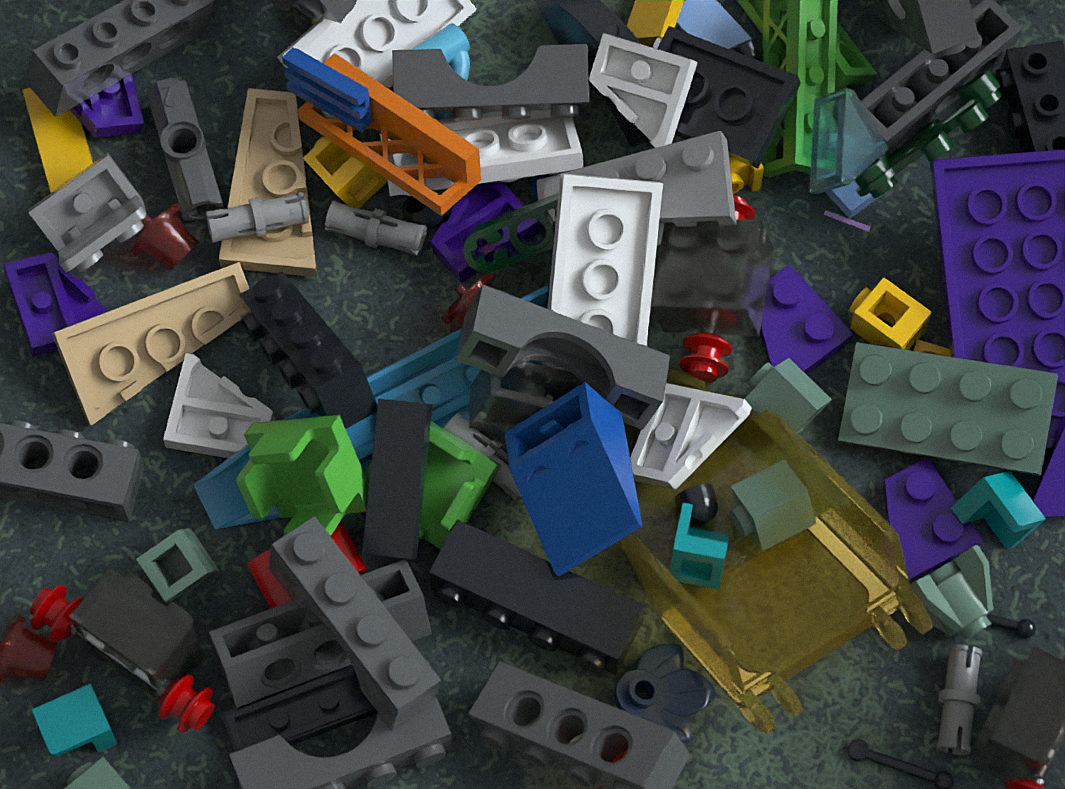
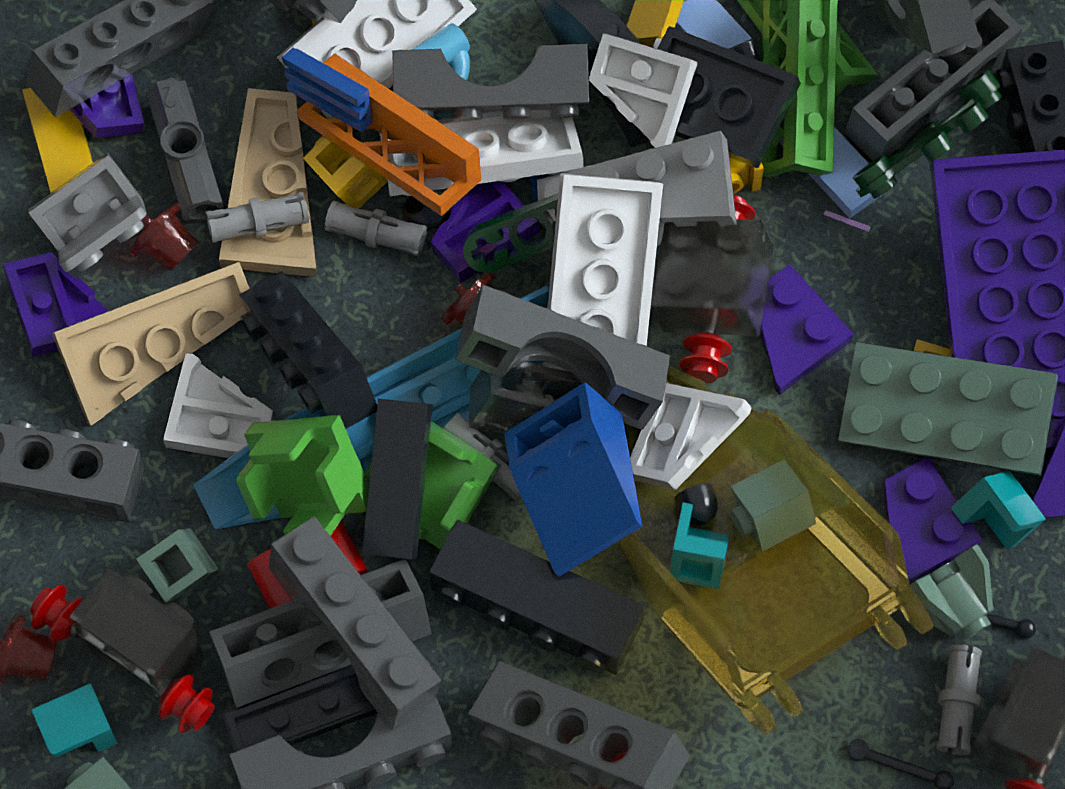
dark blue plate [614,643,716,743] -> none
sand green brick [745,358,832,444] -> none
clear light blue slope [809,88,888,194] -> none
yellow brick [849,278,932,350] -> none

